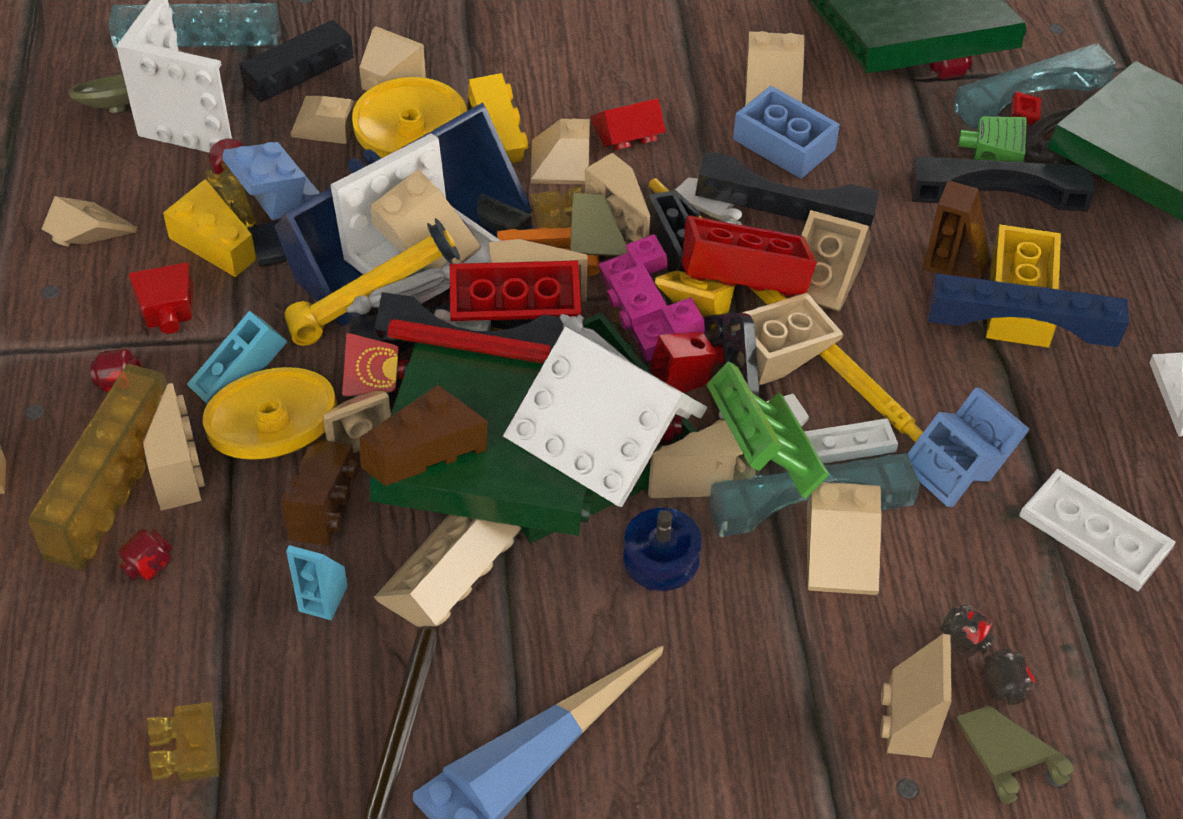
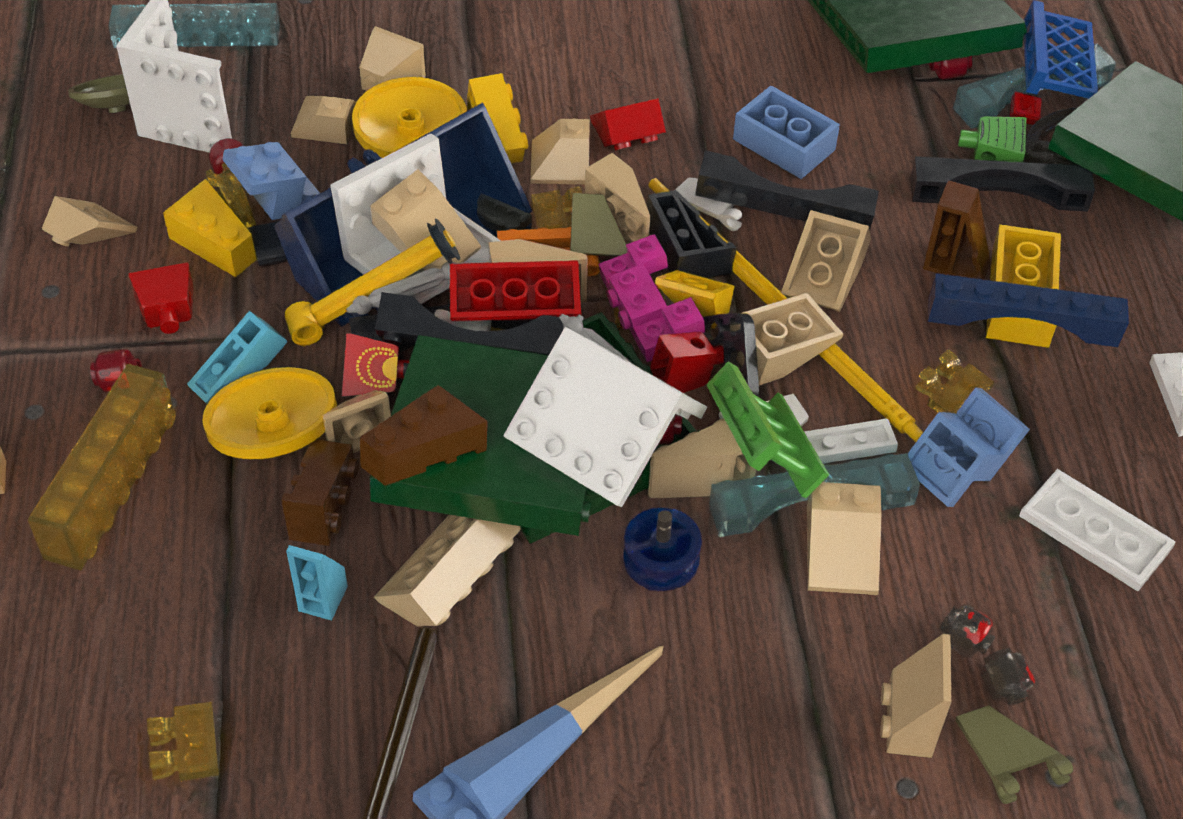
dark red head [118,529,173,581] -> none
tan slope [143,383,205,511] -> none
black brick [239,20,354,102] -> none
red axle [388,319,551,363] -> none
red slope [682,215,817,296] -> none
tan slope [745,31,804,106] -> none
none -> clear yellow plate [915,349,994,413]
none -> blue fence [1023,0,1098,99]

